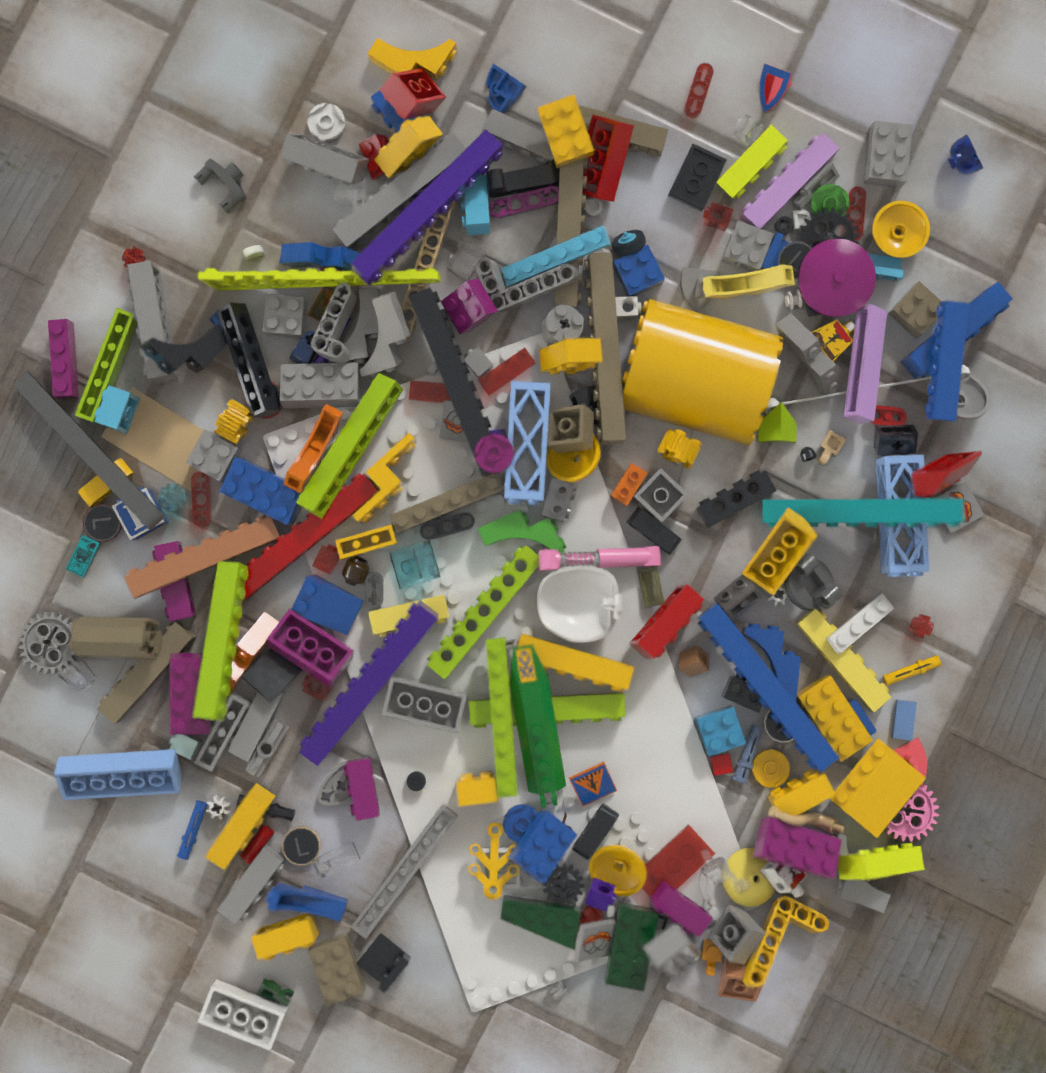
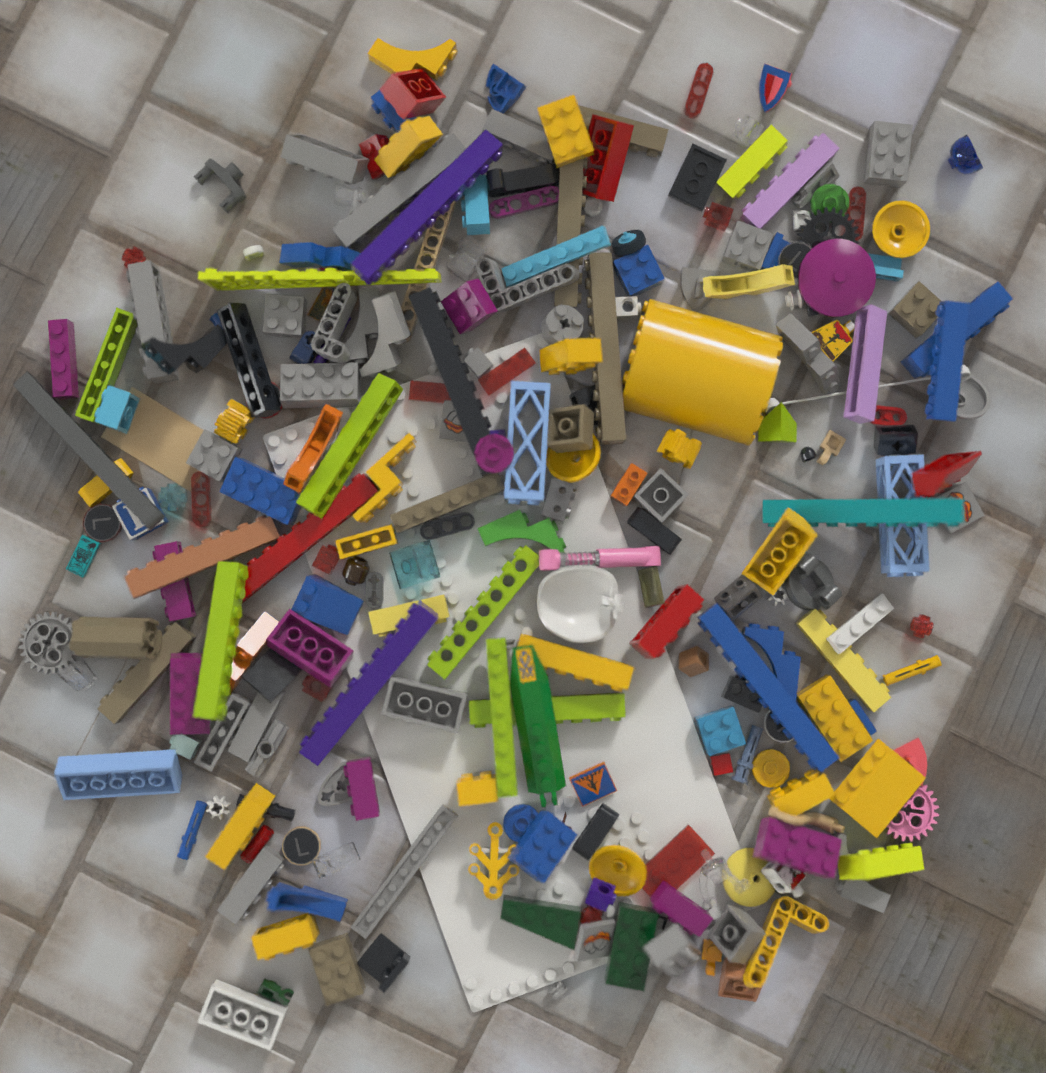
white tile [307,103,346,142] -> none
black tile [406,771,426,791] -> none
black gear [542,862,584,906] -> none
black brick [696,470,777,528] -> none
black bush [775,216,793,235] -> none
medium blue tile [891,700,917,741] -> none

